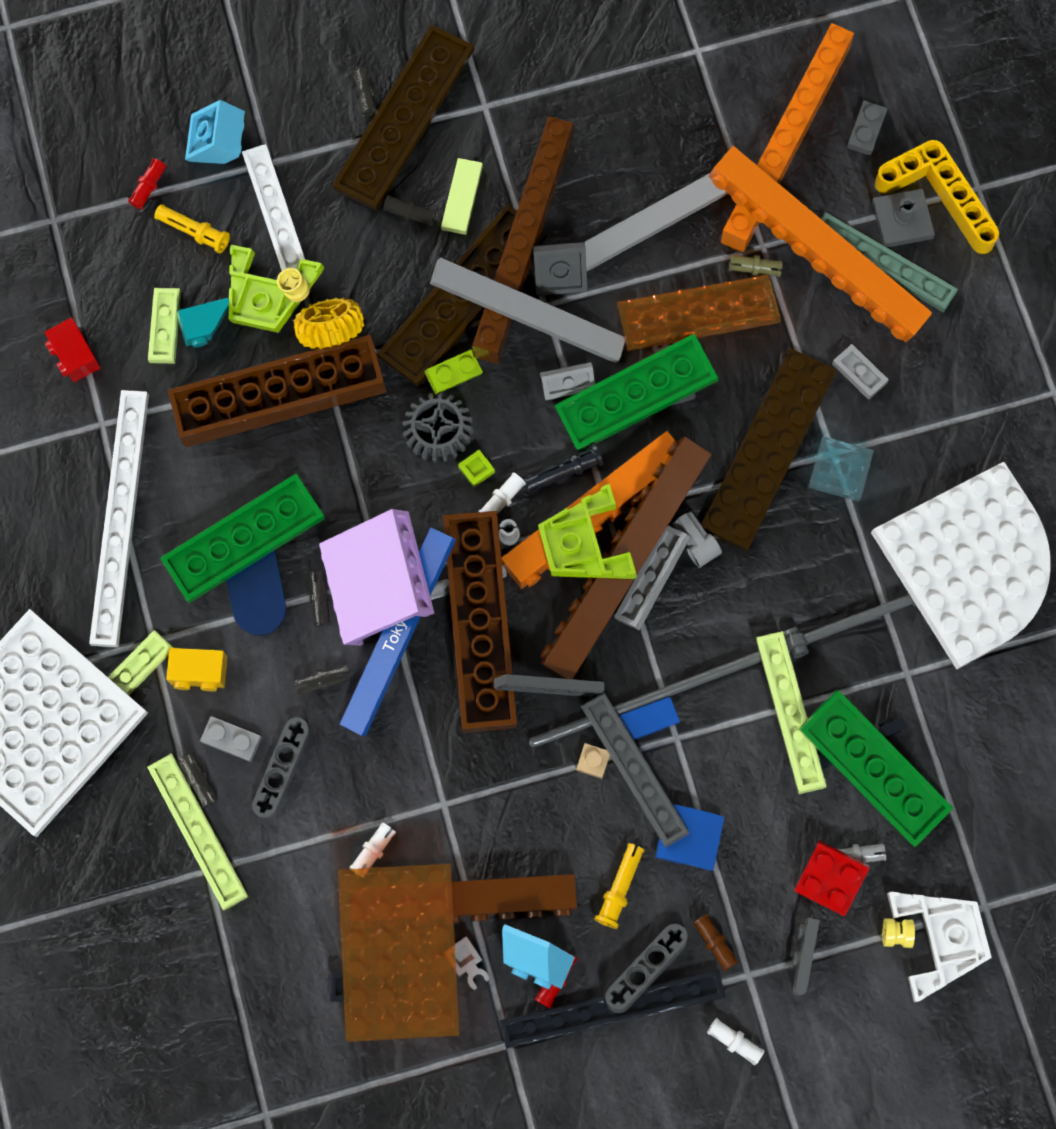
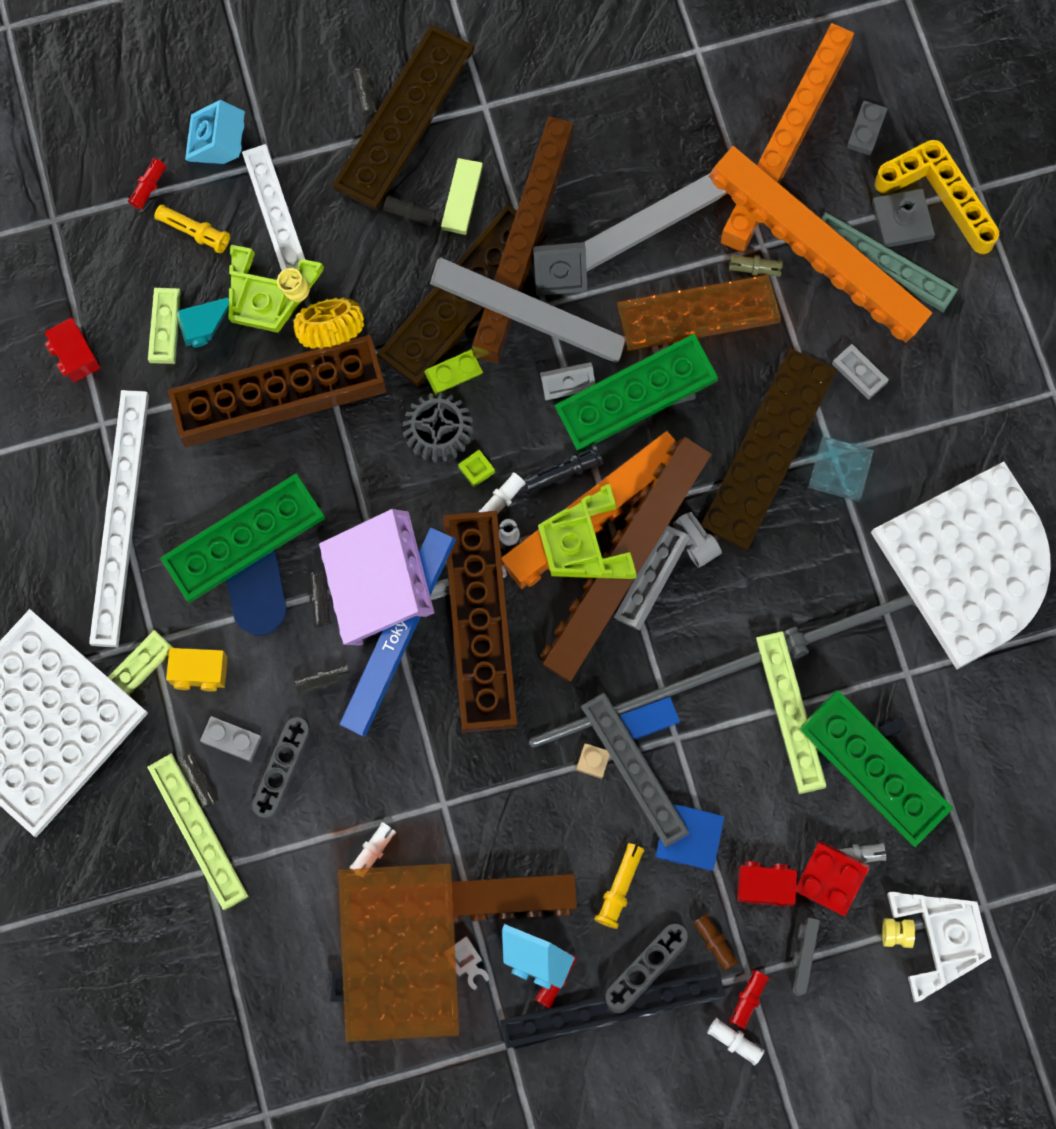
dark grey tile [494,674,604,697] -> none
none -> red pin [729,970,769,1030]
none -> red brick [737,862,797,907]

